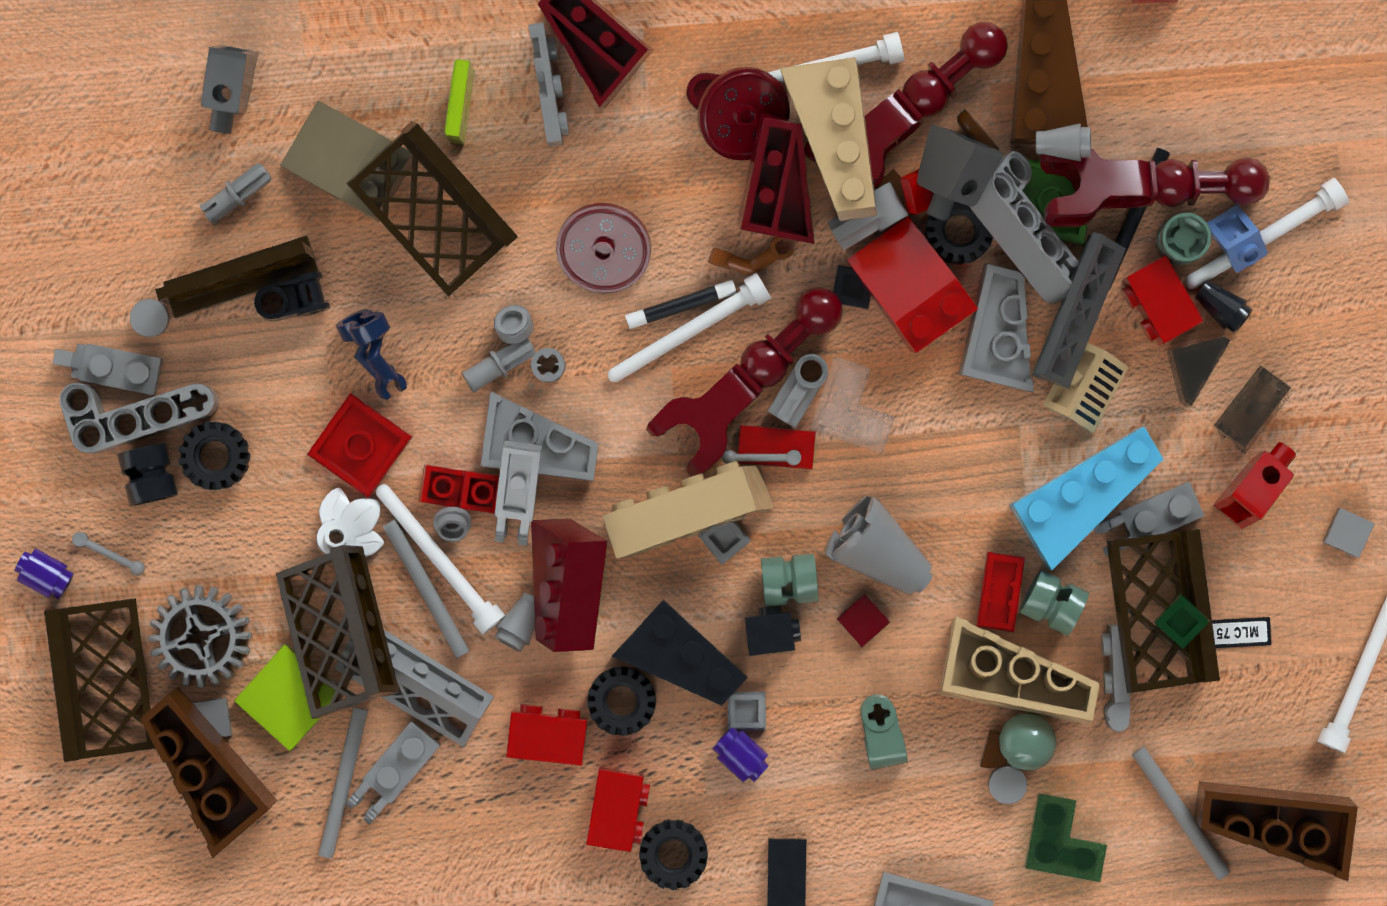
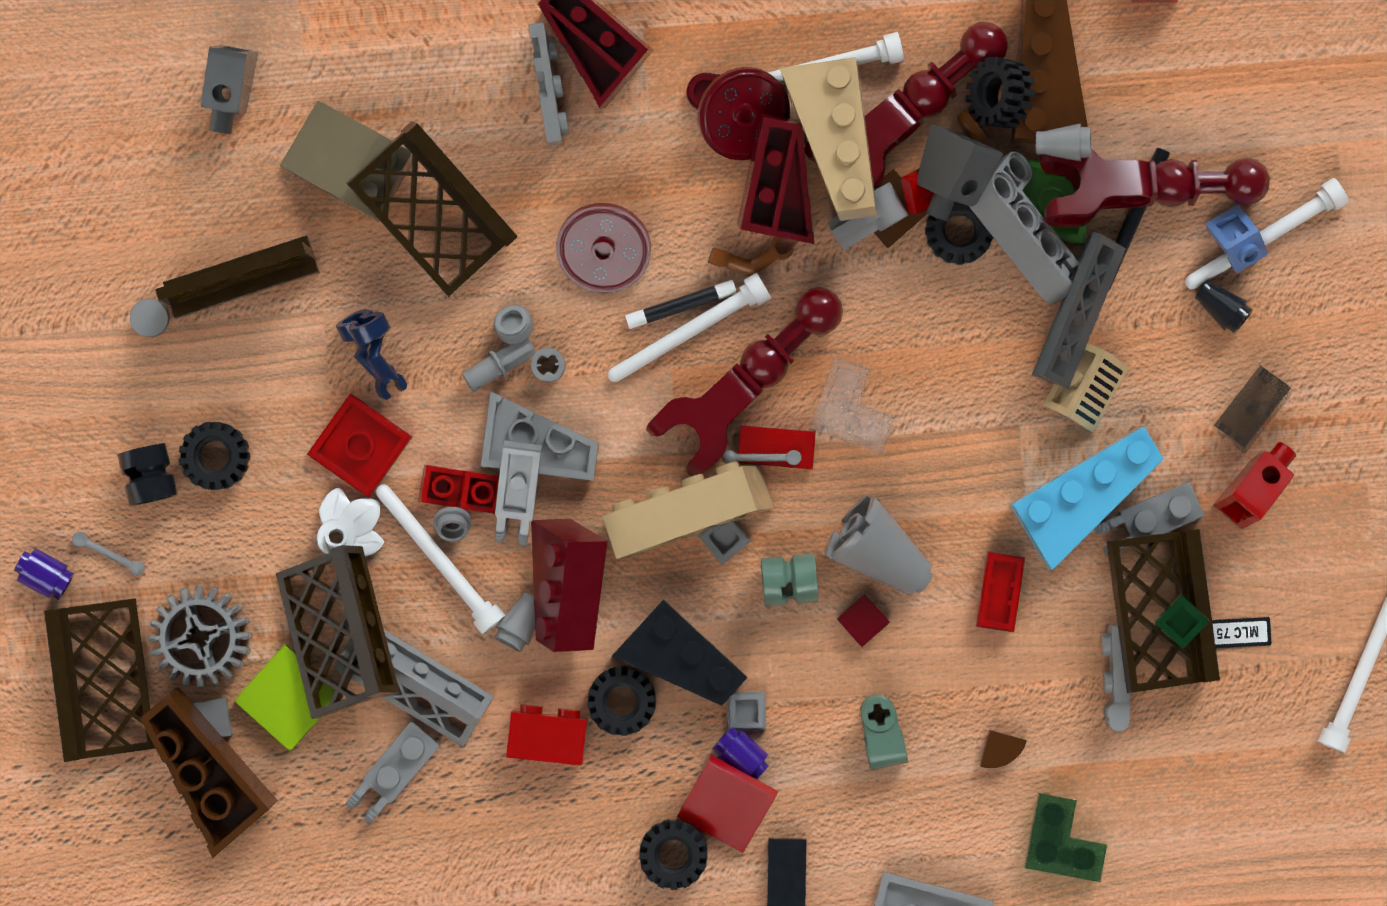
light grey hinge [52,344,163,396] -> none
light grey beam [59,383,219,454] -> none
light grey axle [200,163,271,225] -> none
black piece [254,272,330,322] -> none
light grey bar [318,707,368,858] -> none
light grey bar [383,519,470,658] -> none
lime tile [444,59,475,145] -> none
red brick [586,767,650,852] -> none
black brick [745,605,801,656] -> none
light grey piece [767,354,828,428] -> none
black tile [833,265,871,310] -> none
red slope [846,216,978,353] -> none
tan wedge [938,616,1100,724] -> none
light grey wing [959,264,1034,392] -> none
light grey tile [988,765,1027,804] -> none
sand green hair [998,713,1057,771] -> none
sand green wheel [1019,569,1089,636] -> none
red brick [1121,255,1203,346] -> none
light grey bar [1132,746,1231,880] -> none
sand green wheel [1155,213,1211,266] -> none
clear smoke slope [1167,337,1231,407] -> none
reddish brown wedge [1194,781,1358,881] -> none
light grey tile [1323,508,1375,558] -> none
none -> red tile [677,755,778,853]
none -> black tyre [965,57,1035,129]

